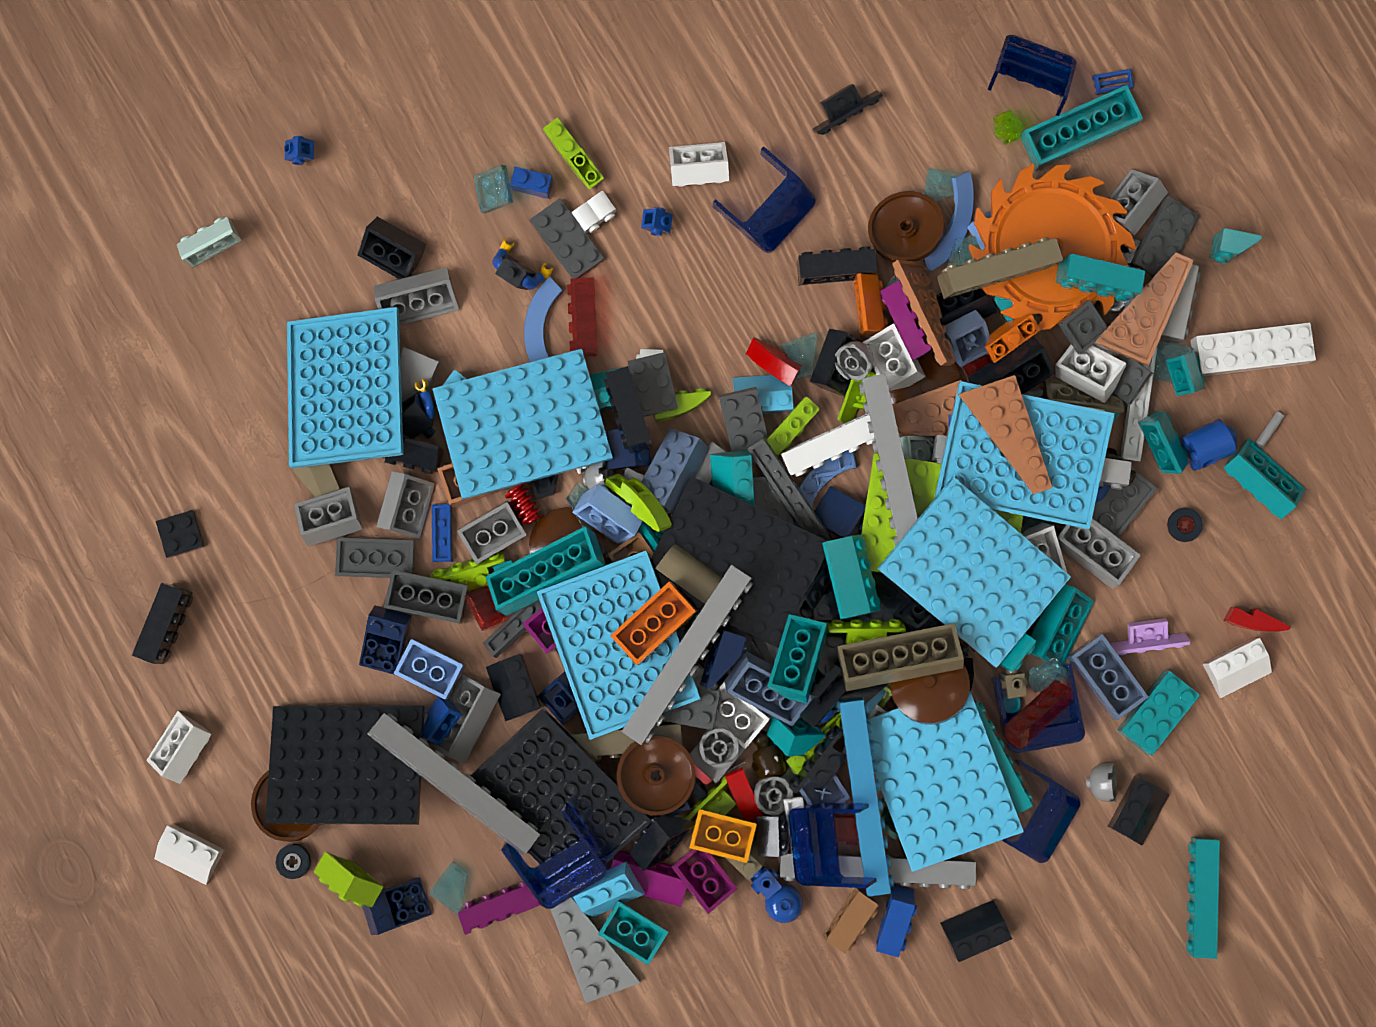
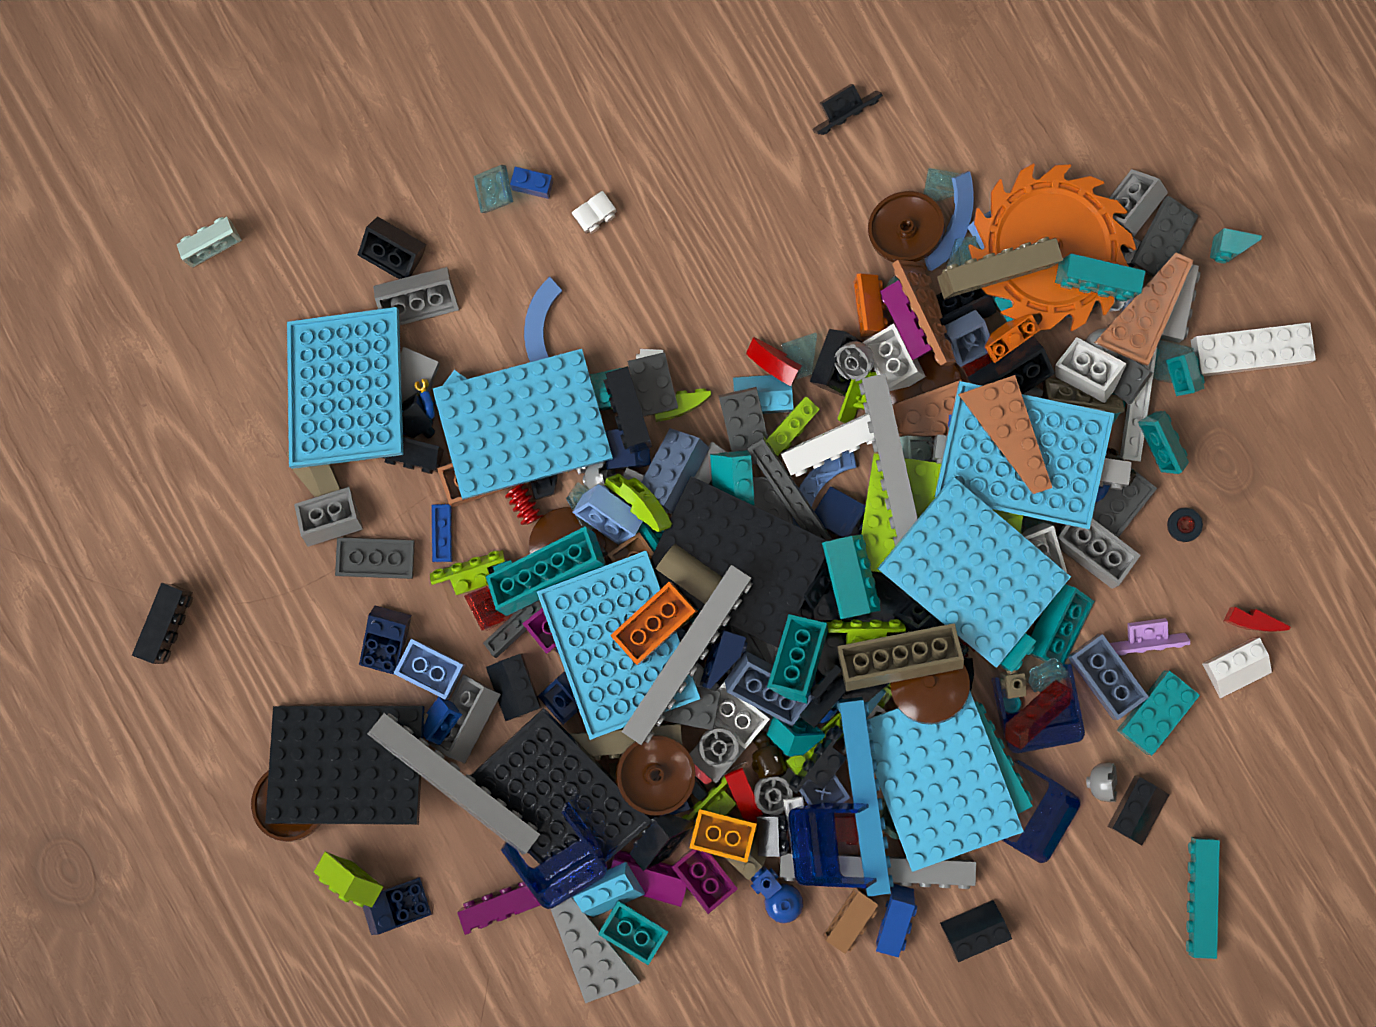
white slope [146,711,212,784] -> none
white slope [154,824,225,885] -> none
black plate [155,510,205,558] -> none
black bush [275,844,311,879] -> none
blue brick [284,136,314,165] -> none
light grey slope [376,471,435,539] -> none
dark grey slope [384,570,468,624] -> none
clear light blue wing [429,861,468,916] -> none
light grey slope [457,500,526,564] -> none
torso [492,238,553,290] -> none
dark grey plate [529,198,604,281] -> none
lime slope [542,117,604,190] -> none
clear red brick [567,278,597,357] -> none
blue brick [641,207,673,236] -> none
white slope [669,142,729,187] -> none
clear blue windscreen [713,146,816,253] -> none
black brick [796,246,877,286] -> none
clear blue windscreen [987,35,1077,116] -> none
clear neon green brick [993,110,1023,145] -> none
teal brick [1020,85,1143,170] -> none
dark grey plate [1058,300,1108,354] -> none
blue tile [1093,69,1134,95] -> none
blue cylinder [1181,419,1237,471] -> none
teal slope [1224,438,1306,520] -> none
light grey piece [1255,412,1285,448] -> none

